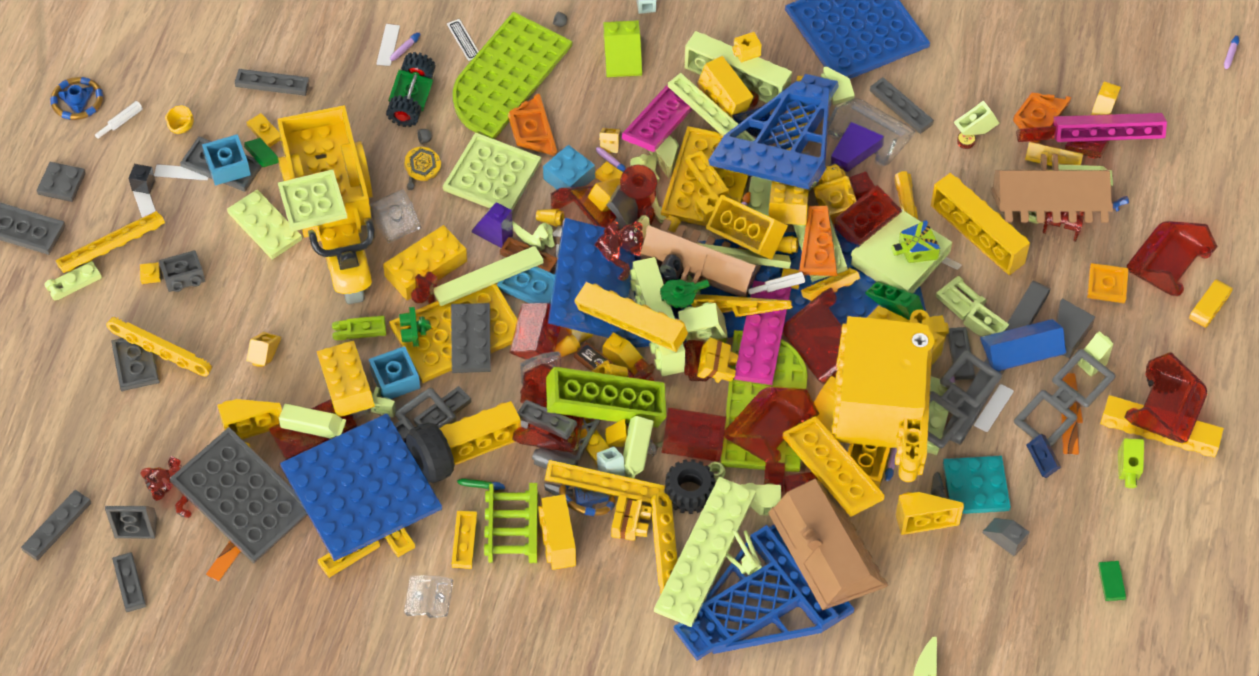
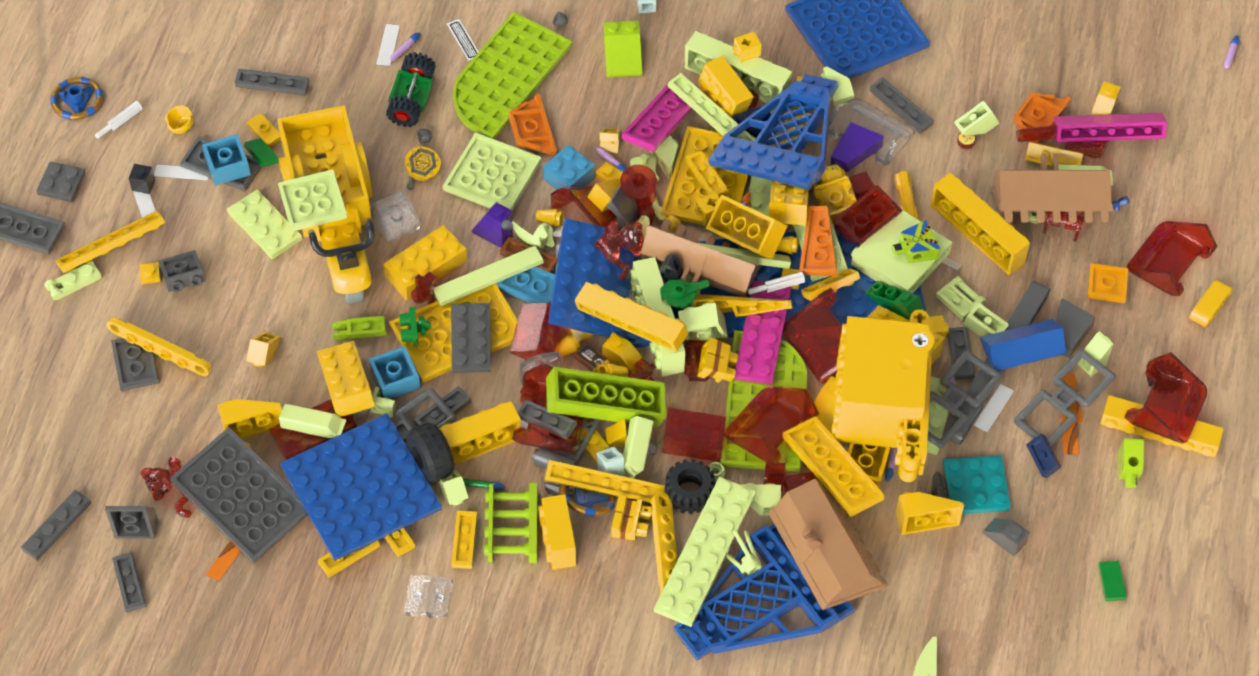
none -> yellowish green slope [438,469,468,505]

